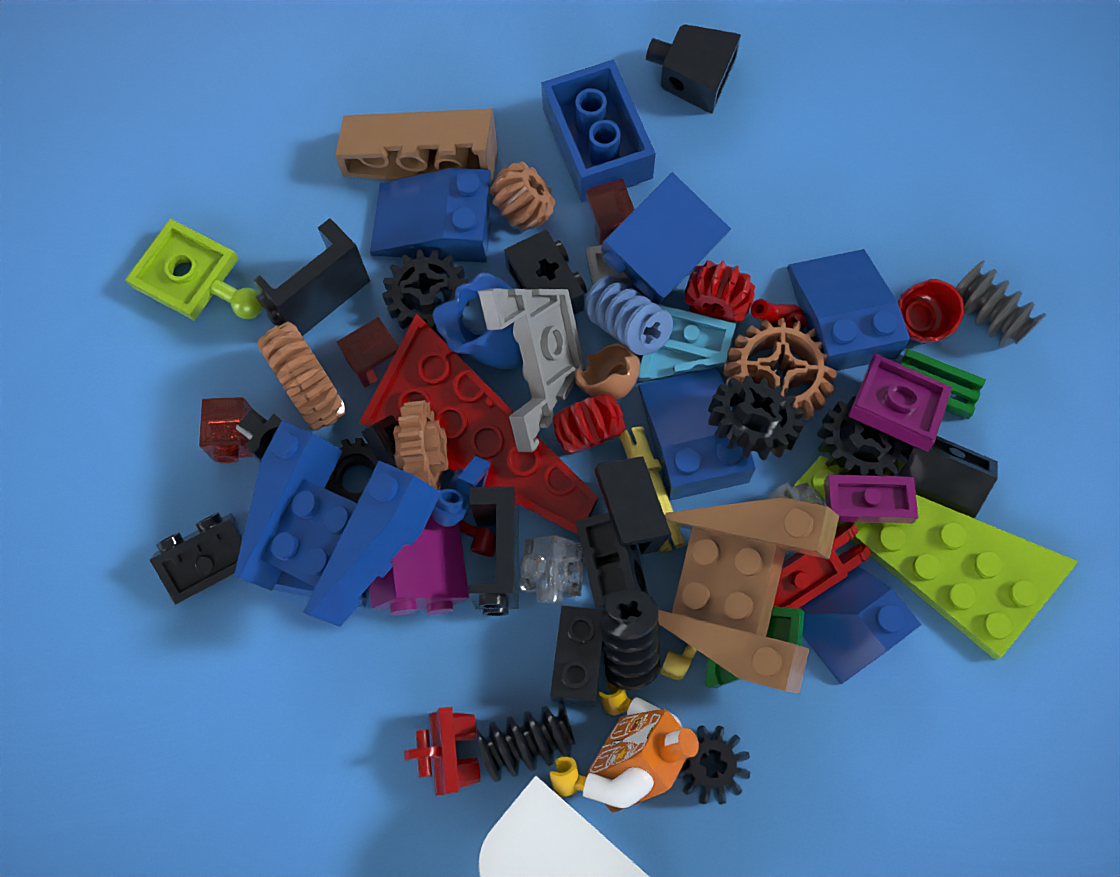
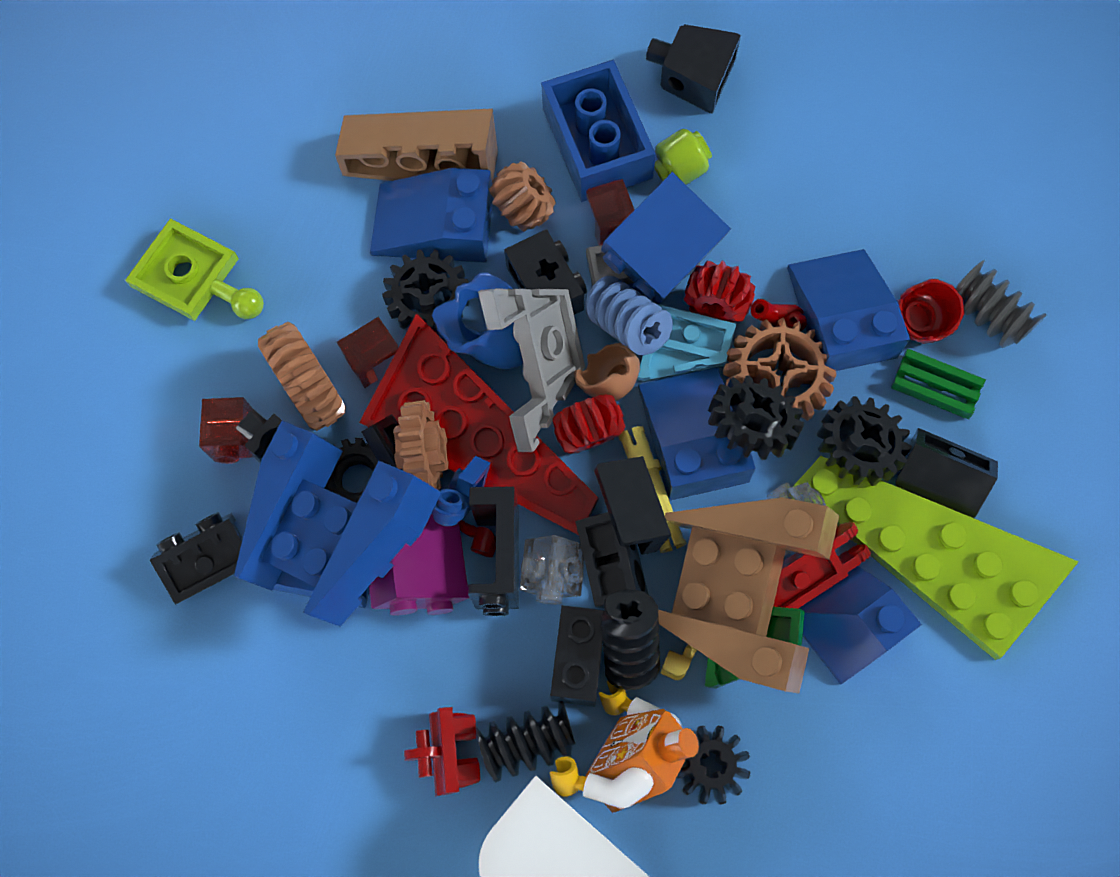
black panel [253,218,370,336] -> none
magenta plate [824,475,919,524] -> none
magenta tile [848,353,952,452] -> none
none -> lime head [654,129,712,185]

